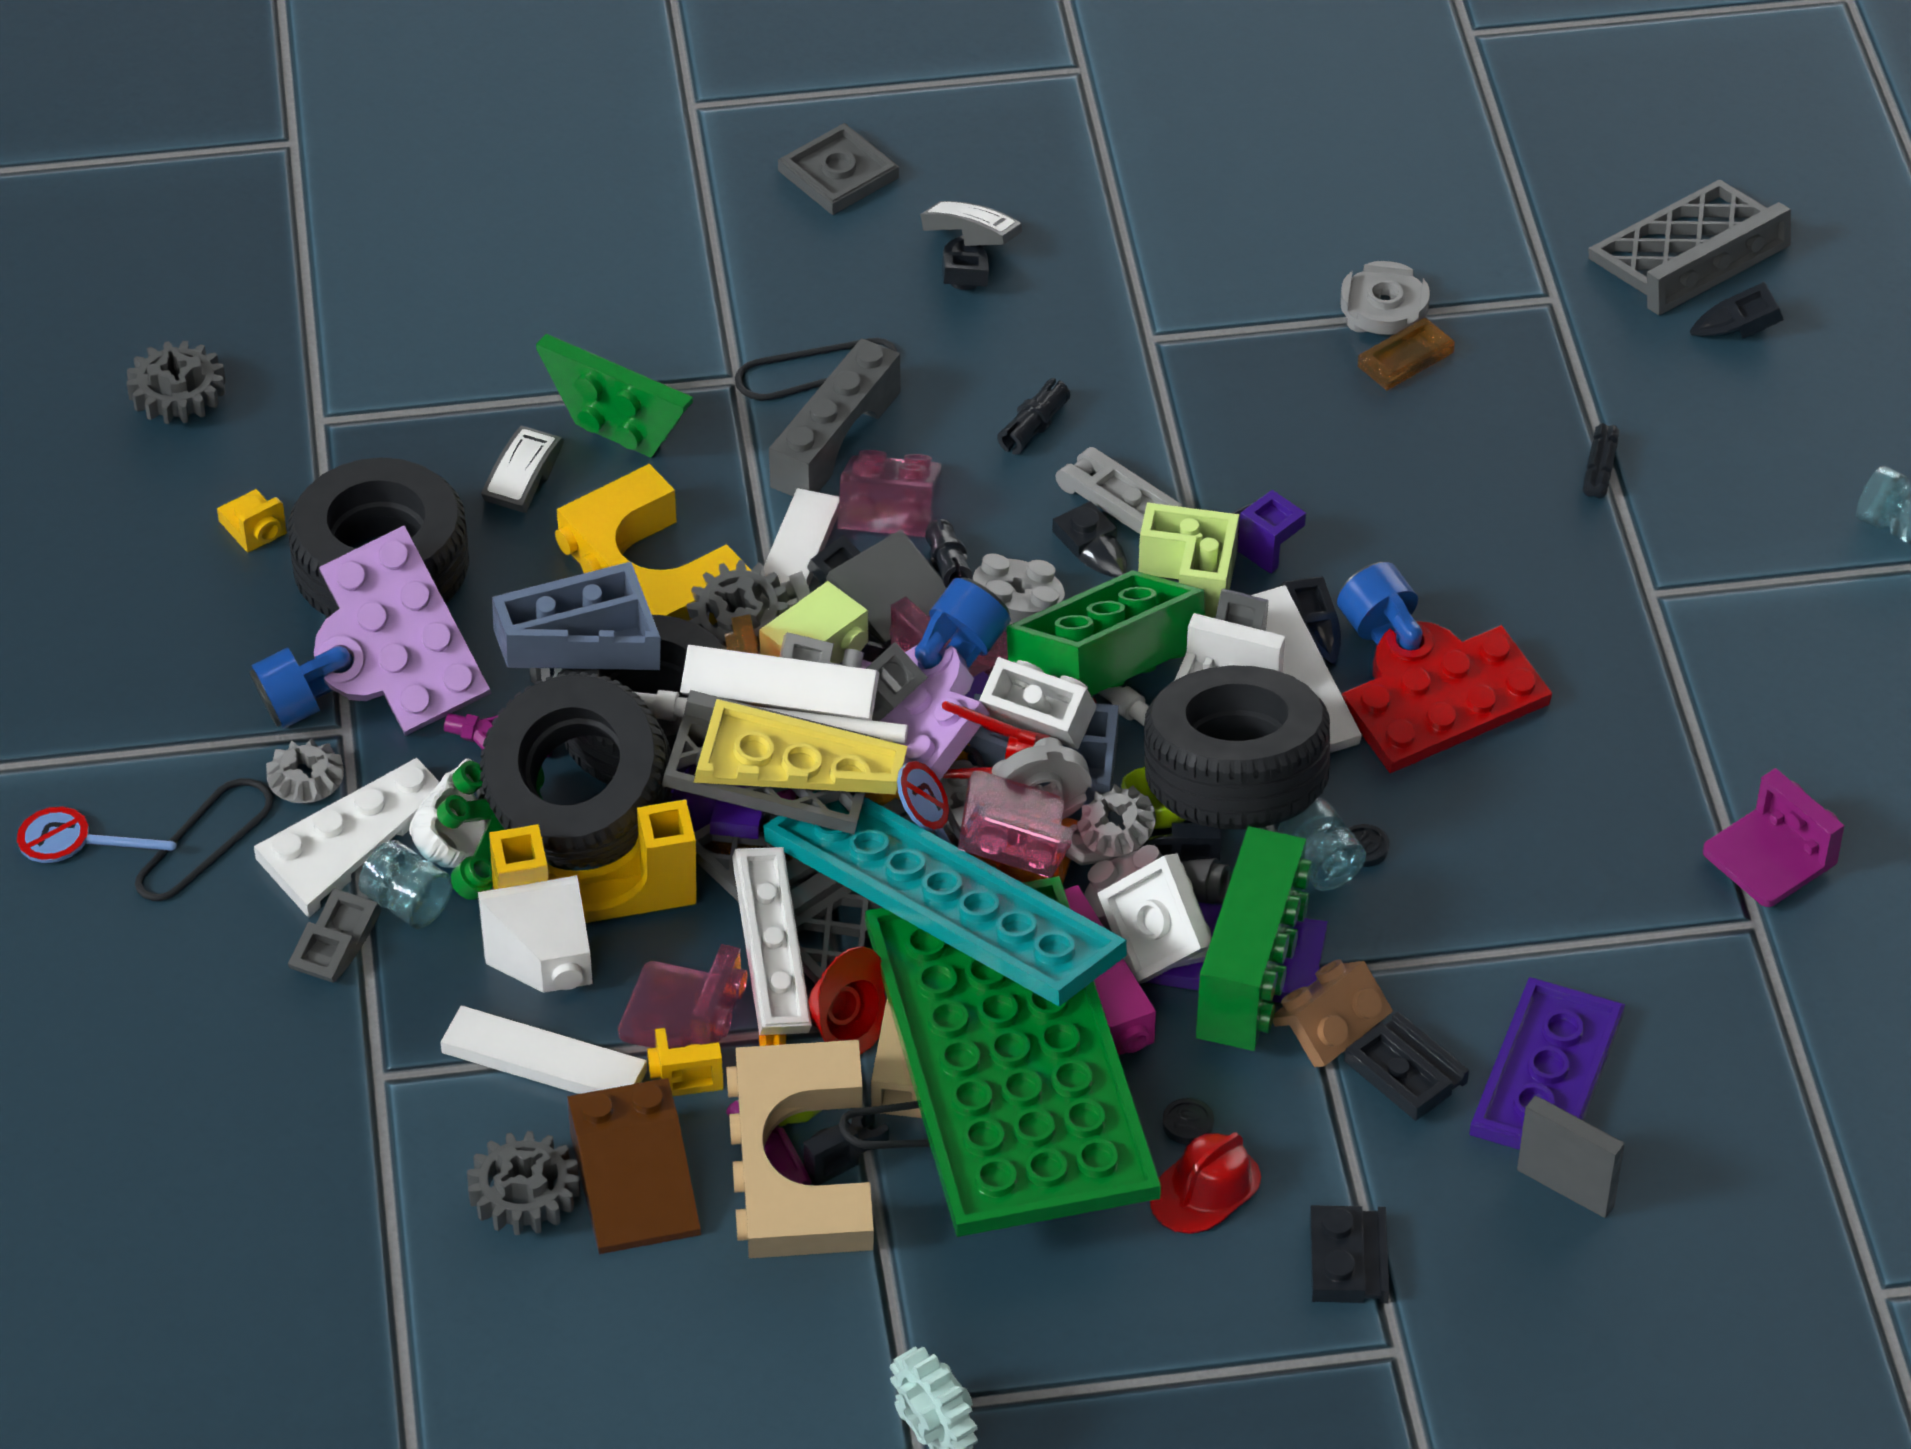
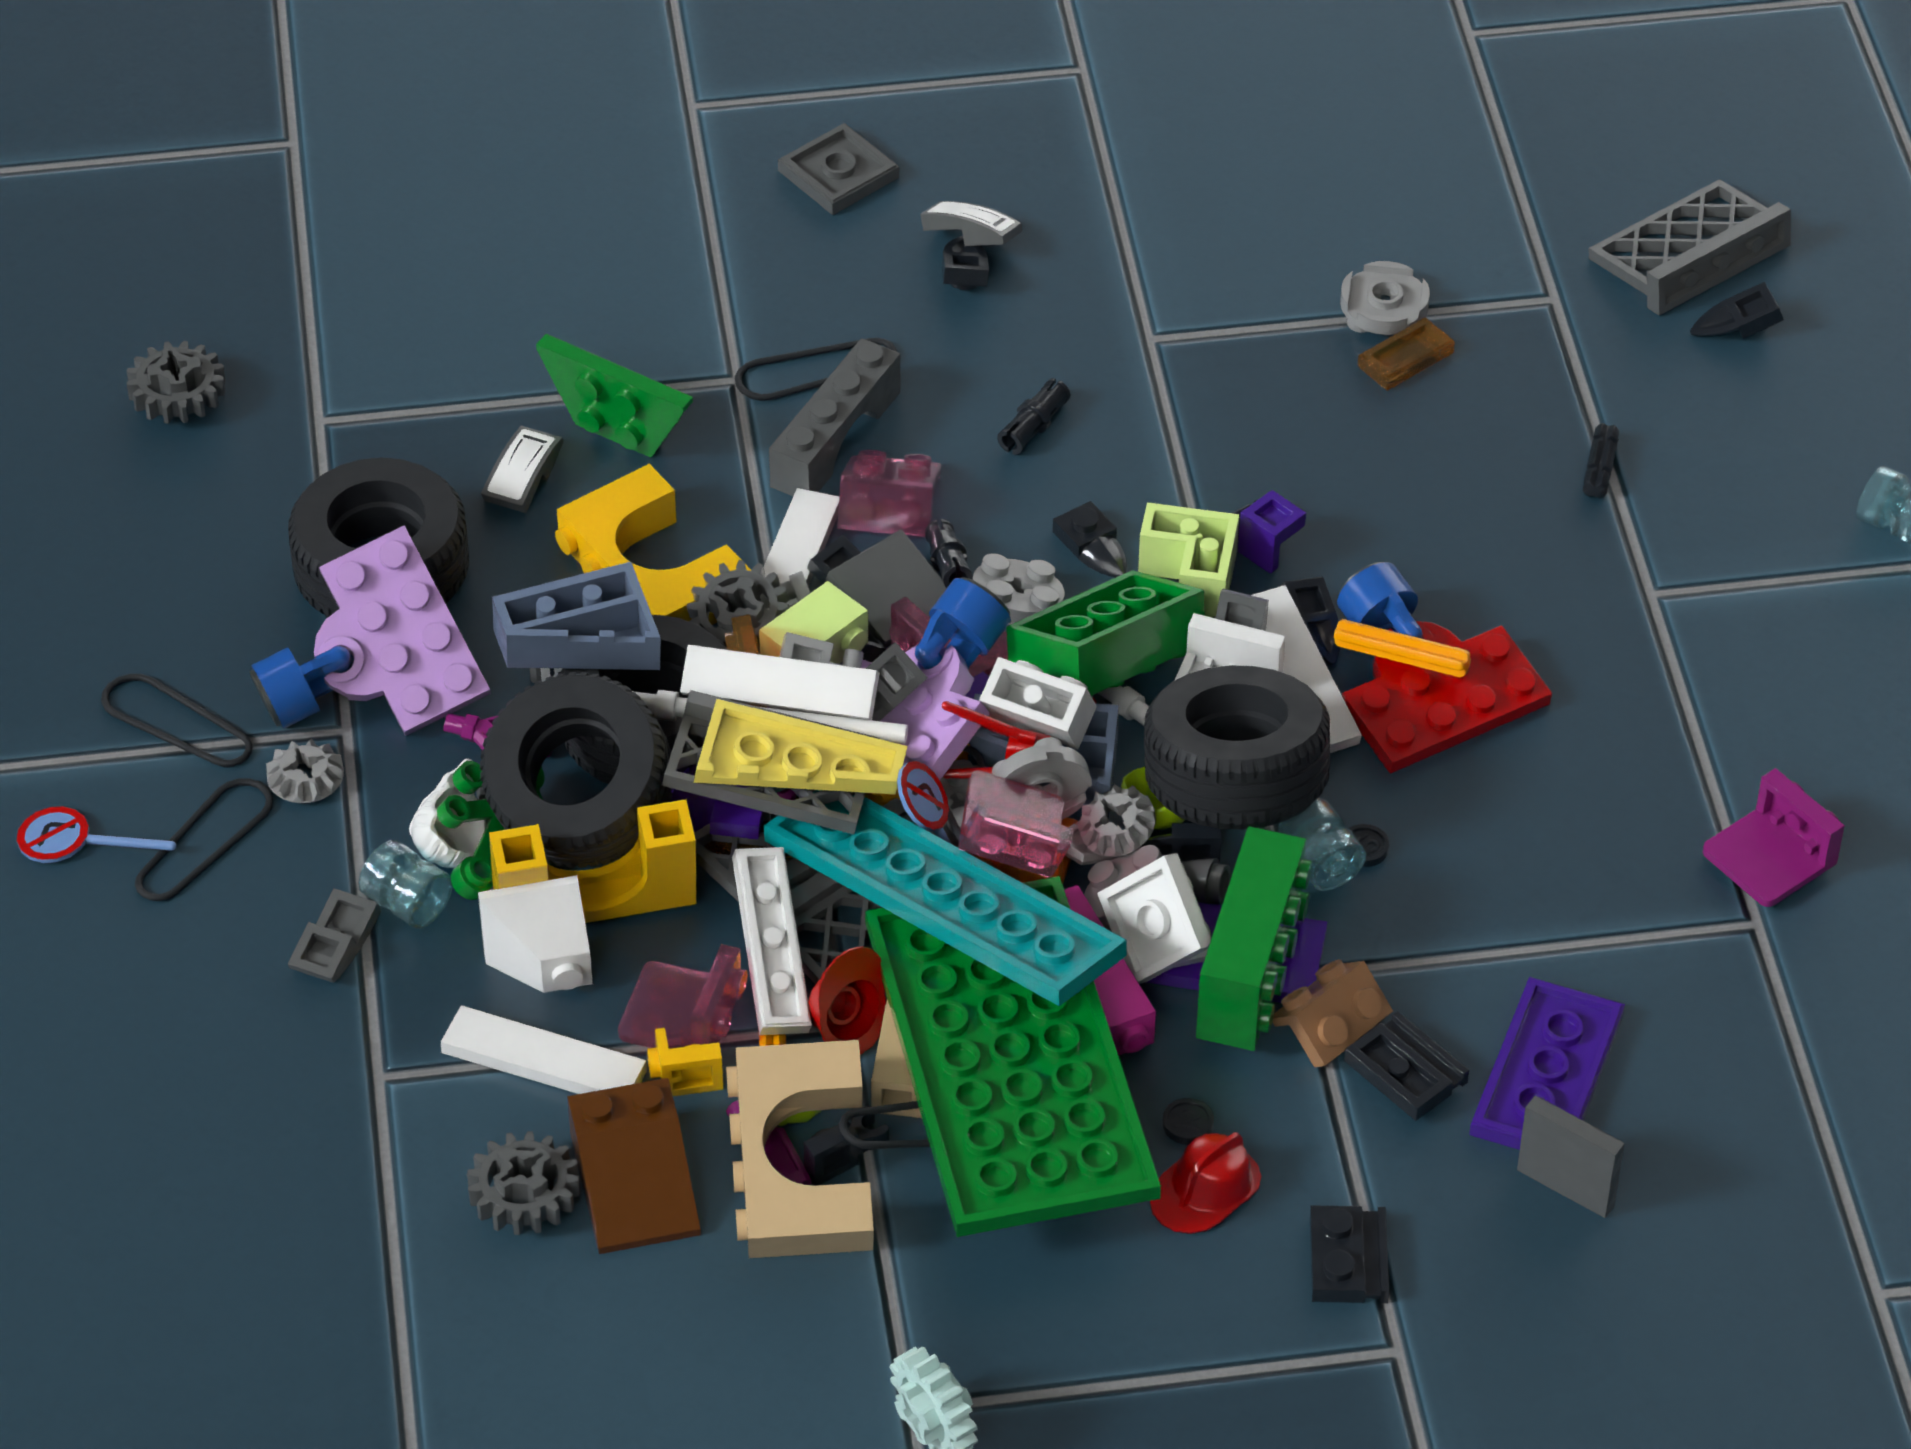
yellow bracket [217,489,287,553] -> none
white wing [254,758,440,918] -> none
light grey plate [1055,447,1182,534] -> none
none -> black piece [101,674,253,767]
none -> light orange axle [1334,619,1471,677]

